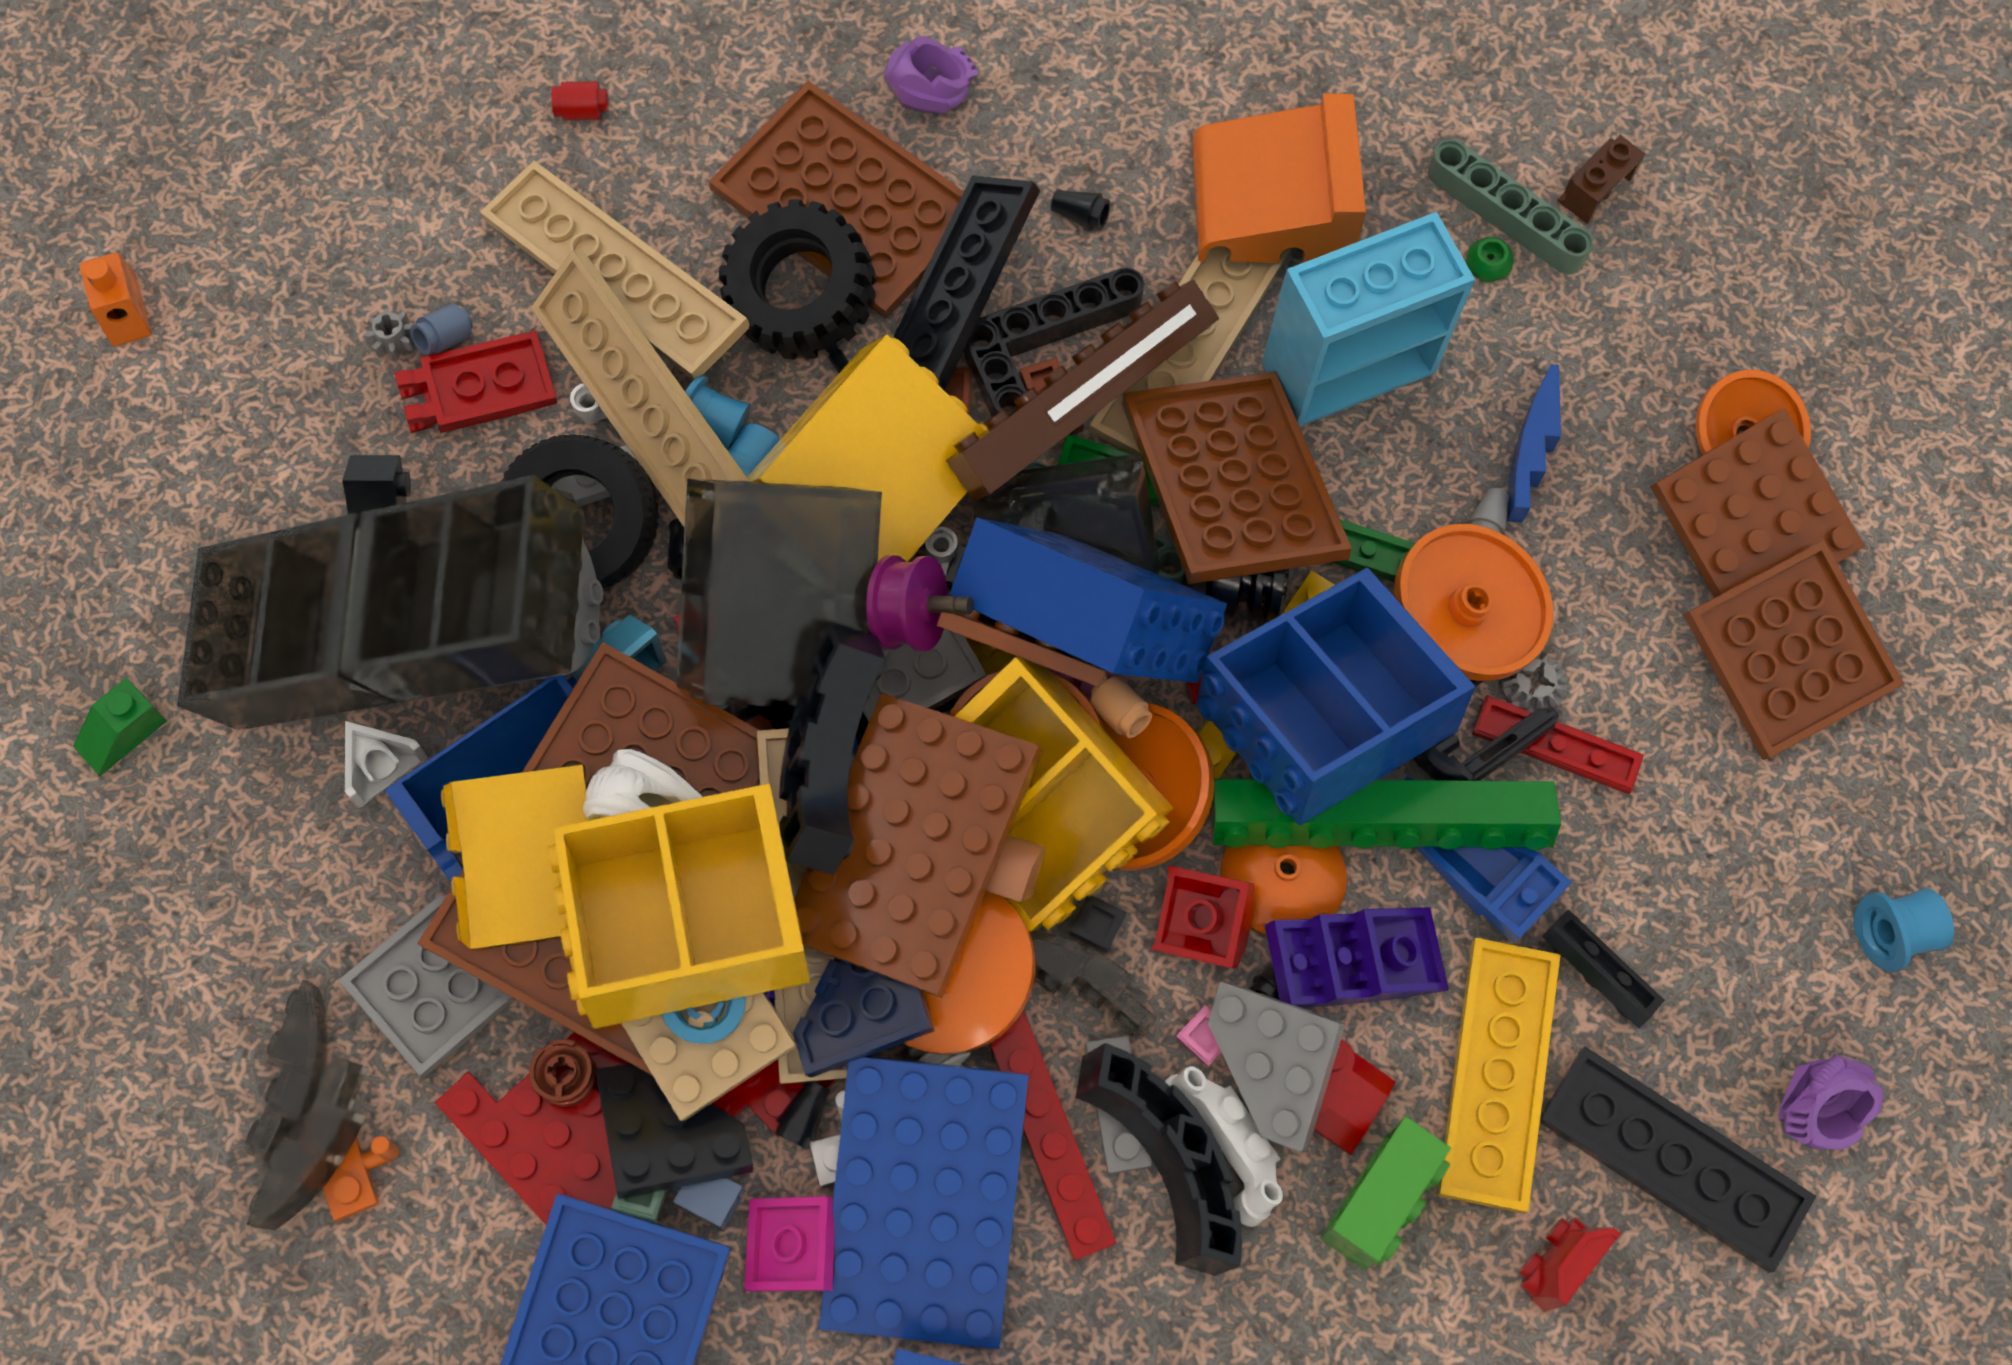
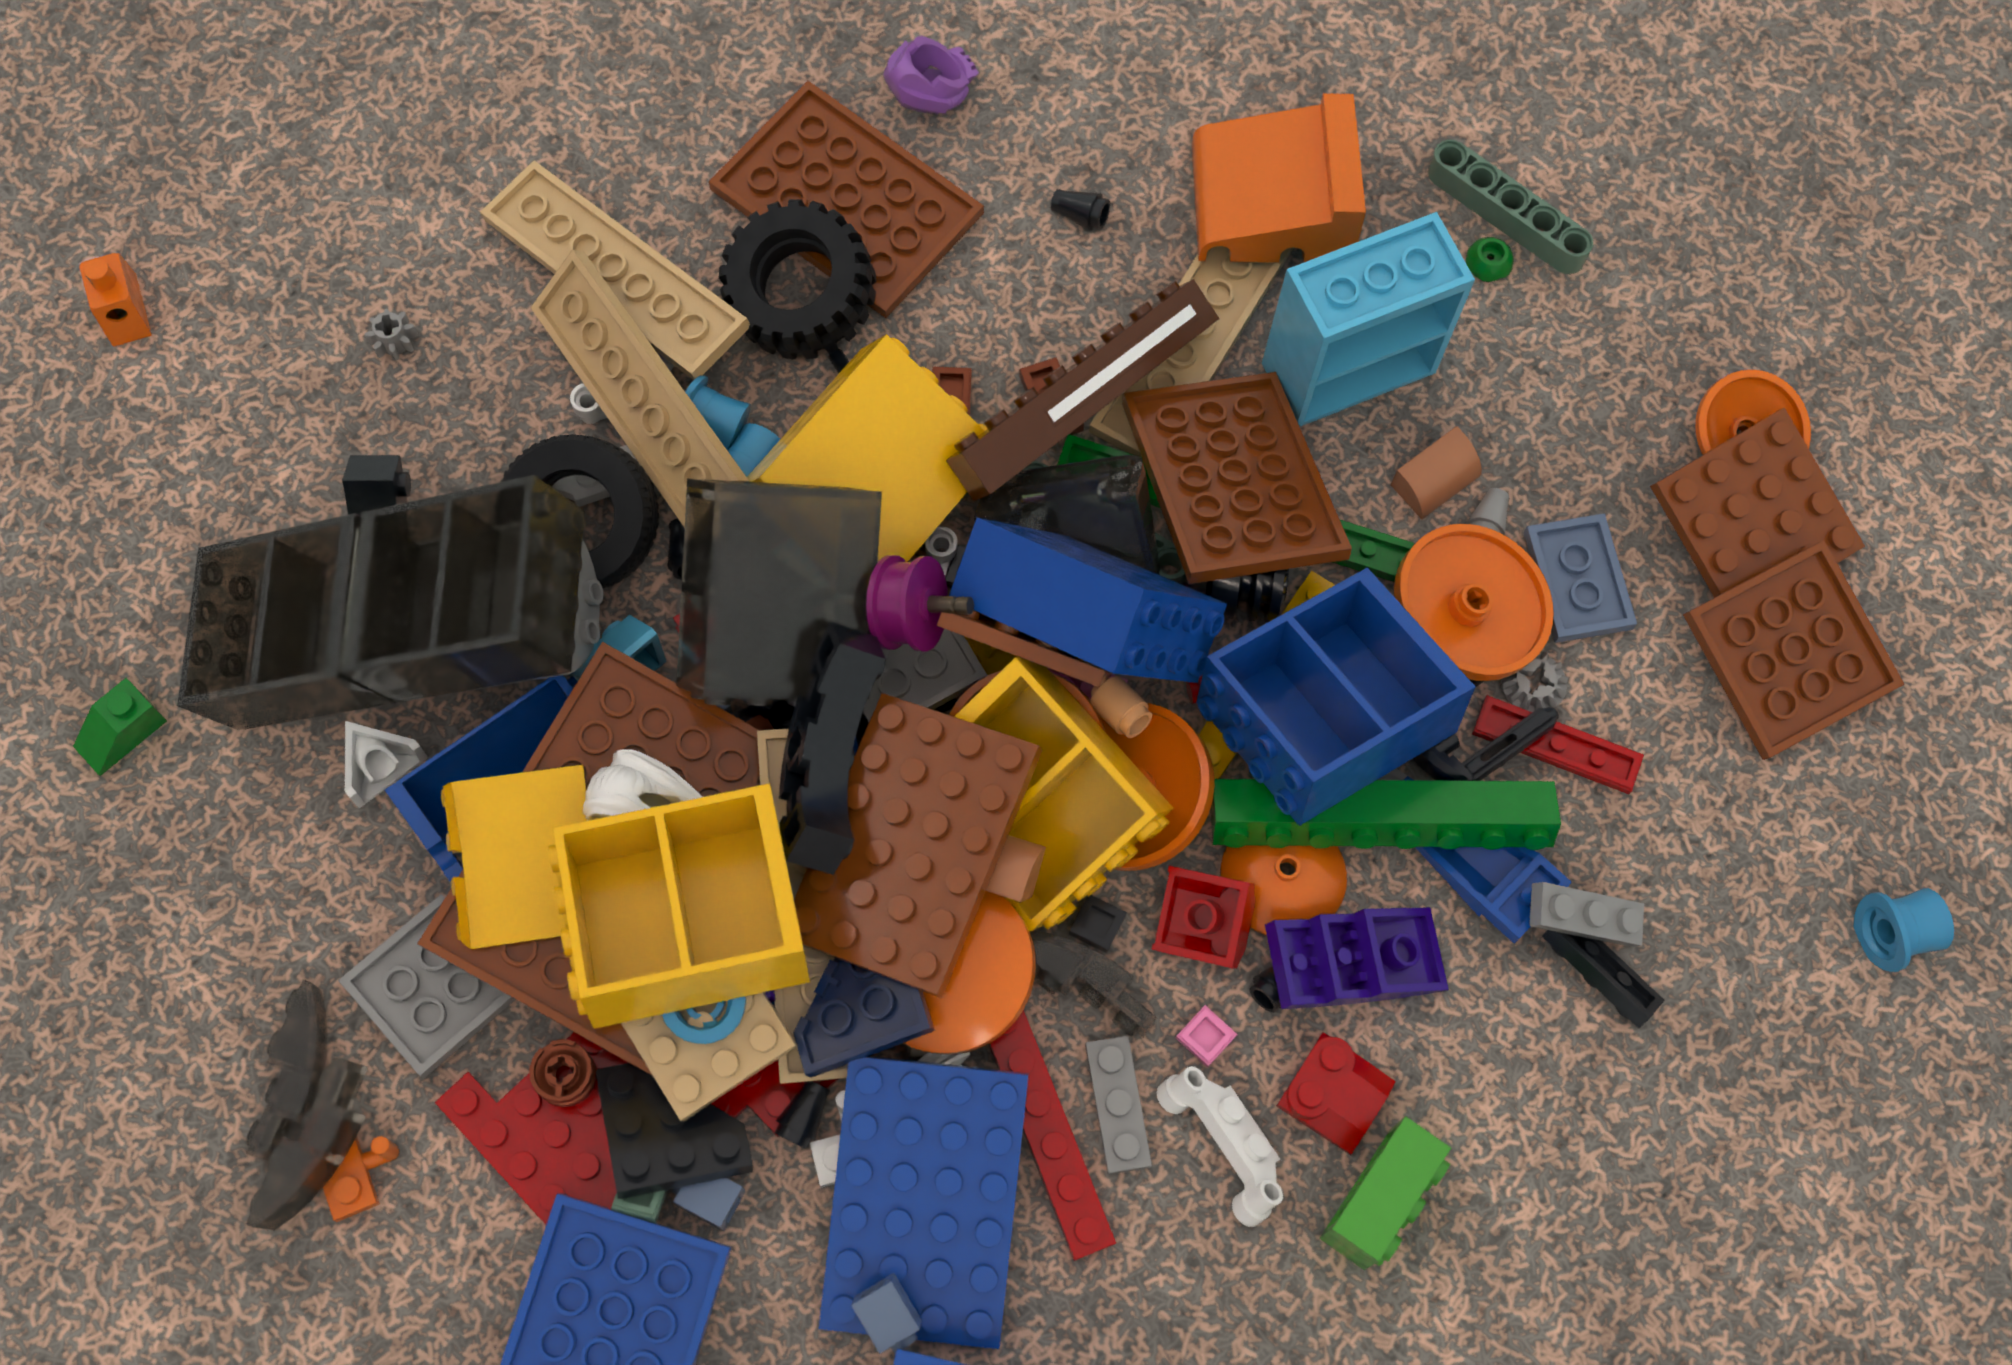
red tile [394,330,557,434] -> none
sand blue brick [410,303,472,354] -> none
red brick [551,81,609,121] -> none
dark pink plate [744,1196,835,1292] -> none
black plate [893,176,1040,391] -> none
black beam [964,268,1145,417] -> none
black brick [1075,1043,1242,1276] -> none
light grey plate [1208,981,1346,1152] -> none
yellow plate [1437,937,1560,1214] -> none
blue slope [1506,365,1561,522] -> none
red slope [1519,1217,1621,1312] -> none
black plate [1540,1046,1816,1273] -> none
reddish brown window [1557,135,1645,224] -> none
medium lavender helmet [1778,1054,1884,1150] -> none
none -> sand blue brick [851,1273,922,1354]
none -> nougat brick [1391,426,1482,519]
none -> sand blue plate [1523,513,1637,643]
none -> light grey plate [1529,882,1644,947]

